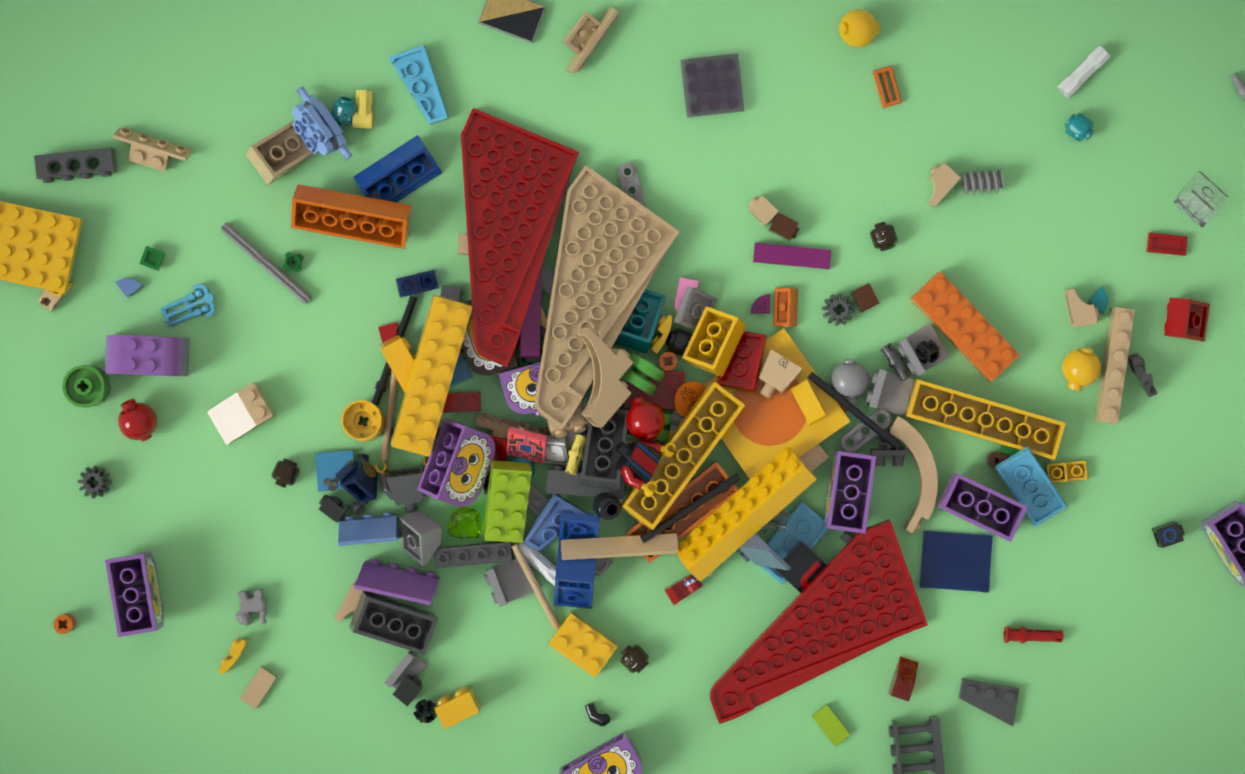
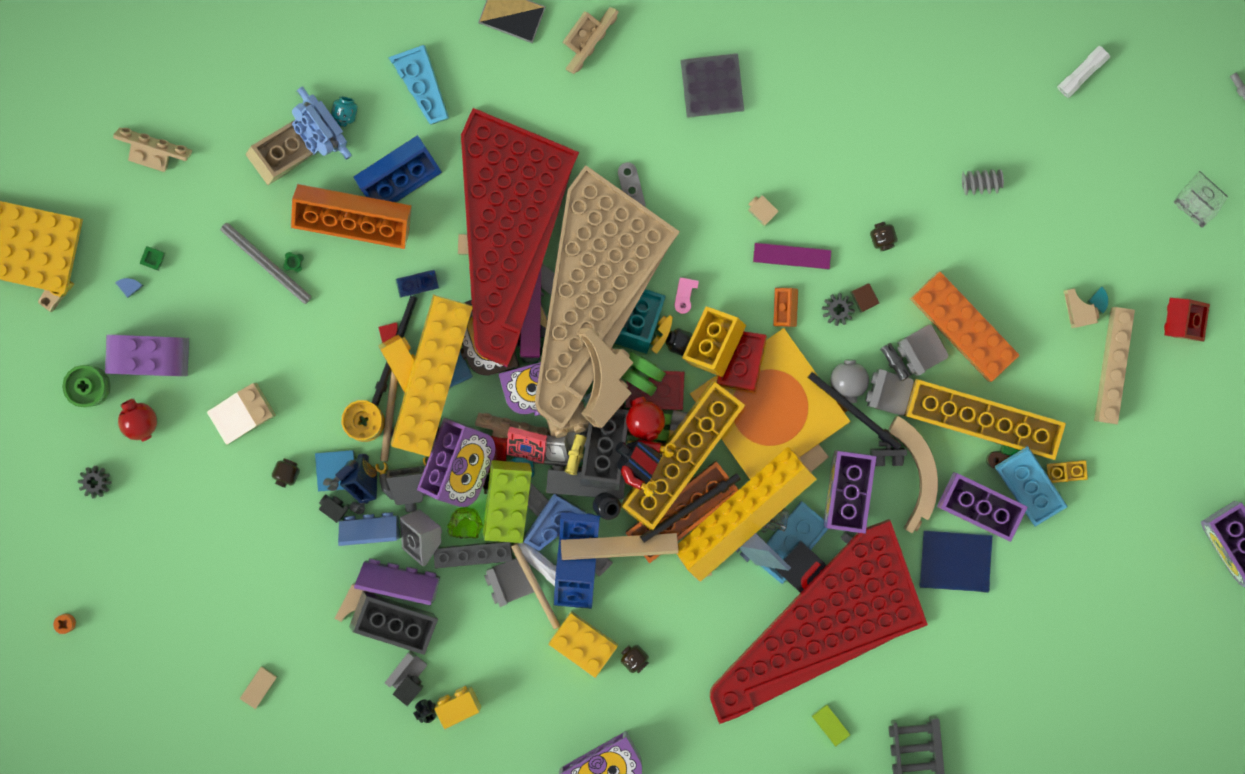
dark grey brick [34,147,118,183] -> none
medium lavender brick [105,552,164,637] -> none
medium azure piece [161,284,215,326] -> none
yellow slope [218,637,248,675] -> none
light grey animal [235,589,267,626] -> none
light yellow piece [352,90,374,129] -> none
dark grey tile [440,286,461,302] -> none
red plate [442,392,481,413] -> none
black arm [585,702,610,726] -> none
orange wheel [658,352,678,371] -> none
red leg [665,574,703,605] -> none
light grey tile [673,286,717,331] -> none
orange piece [673,381,706,417] -> none
magenta tile [750,294,770,314] -> none
tan torso [759,350,803,399] -> none
reddish brown brick [768,213,800,241] -> none
yellow slope [791,380,827,425] -> none
yellow brick [839,9,881,48] -> none
light grey plate [840,410,891,452] -> none
orange tile [873,66,902,108] -> none
clear red slope [888,656,918,701] -> none
black gear [916,339,940,364] -> none
tan arch [927,163,961,208] -> none
dark grey wing [959,679,1019,726] -> none
red pin [1003,626,1064,644] -> none
yellow brick [1062,347,1101,391] -> none
teal head [1064,113,1094,142] -> none
dark grey piece [1128,353,1158,397] -> none
red tile [1146,233,1188,256] -> none
pearl dark grey brick [1152,521,1185,548] -> none

